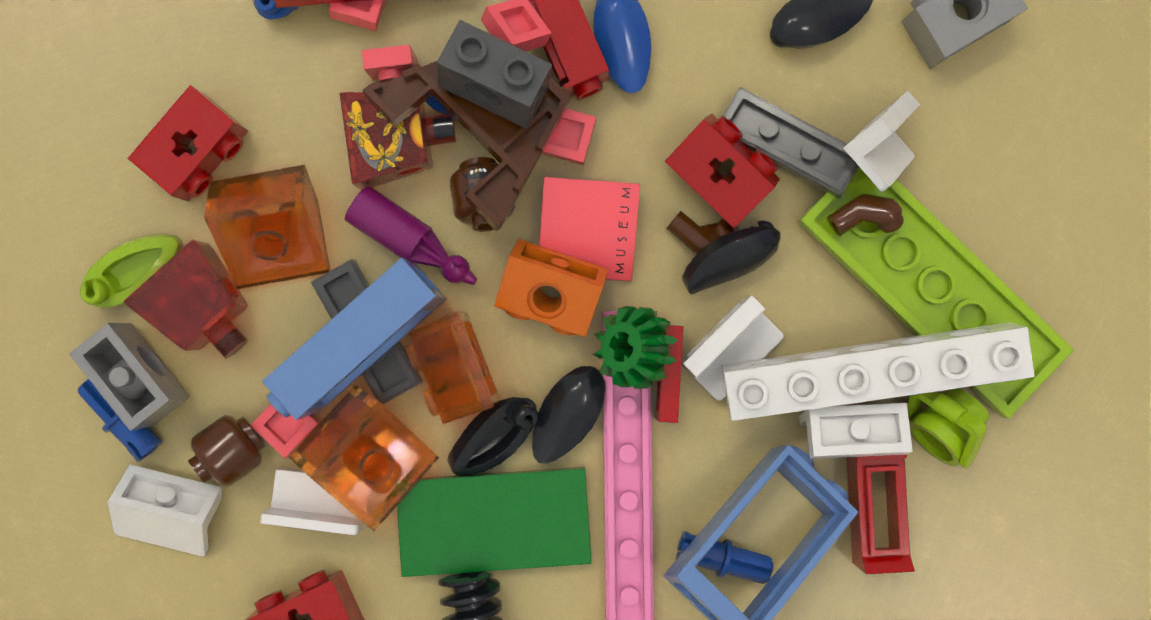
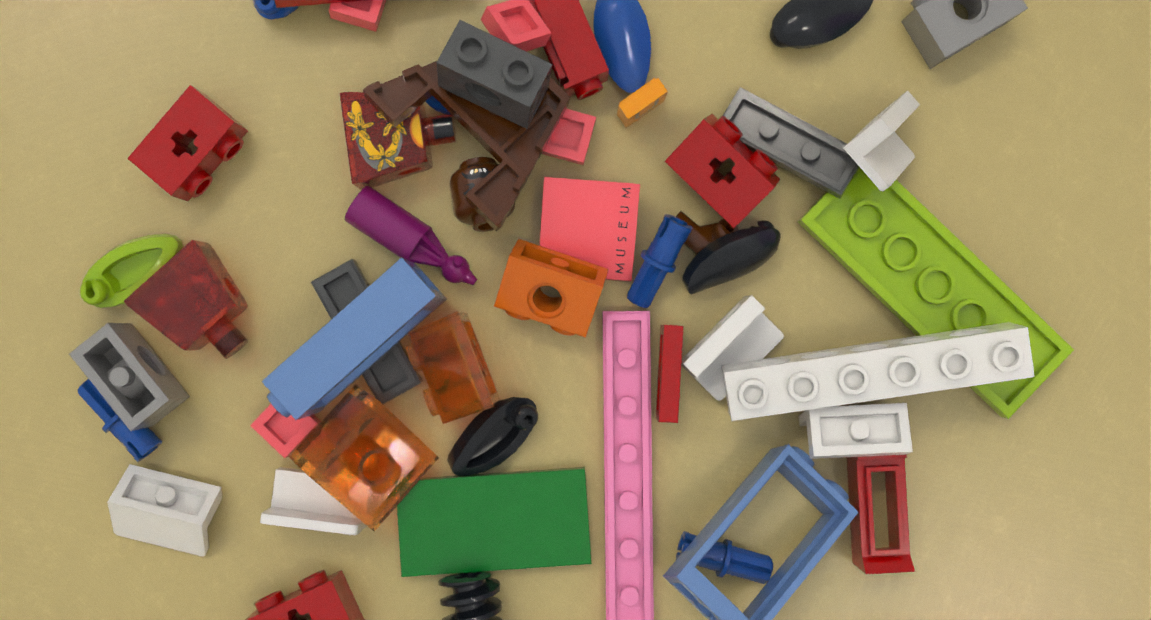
reddish brown head [188,415,265,487] -> none
clear orange slope [204,165,330,289] -> none
coral plate [362,45,418,84] -> none
black arm [532,366,605,464] -> none
green gear [592,306,678,389] -> none
reddish brown arm [827,194,904,236] -> none
lime piece [907,388,990,469] -> none
none -> light orange tile [617,78,668,128]
none -> blue axle [627,214,693,308]

